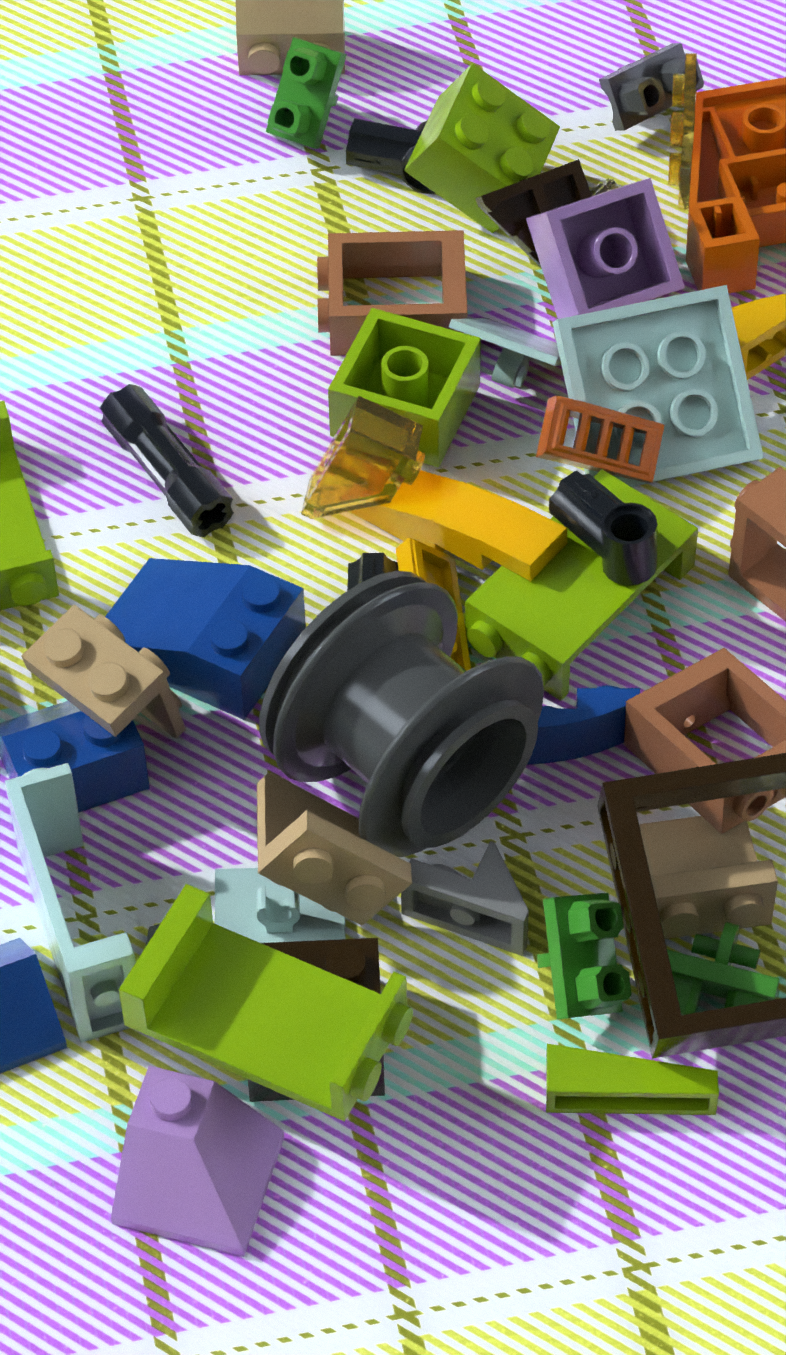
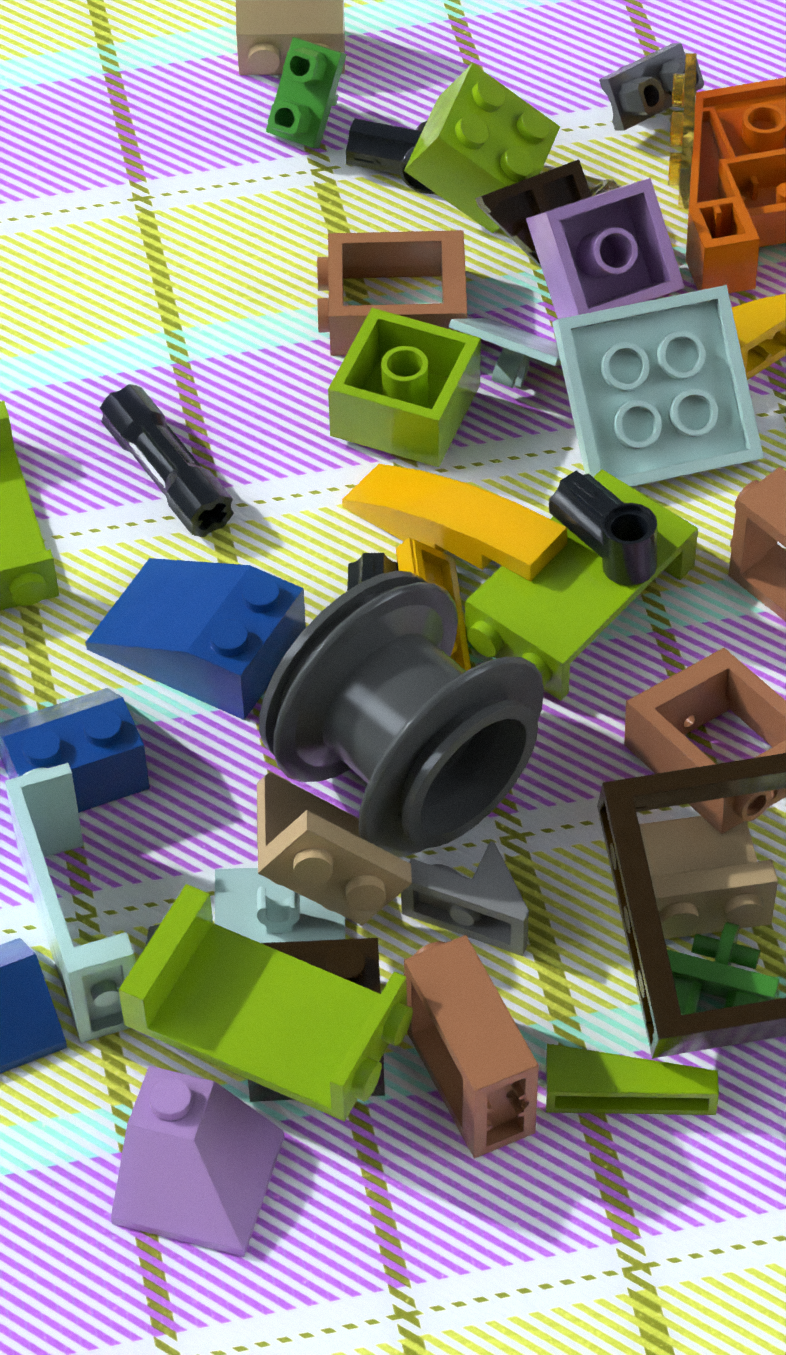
tan bracket [21,604,186,739] -> none
clear yellow slope [301,396,425,519] -> none
blue slope [527,685,640,765] -> none
orange slope [536,395,665,483] -> none
bright green hips [537,893,632,1019] -> none
none -> nougat window [404,935,539,1159]

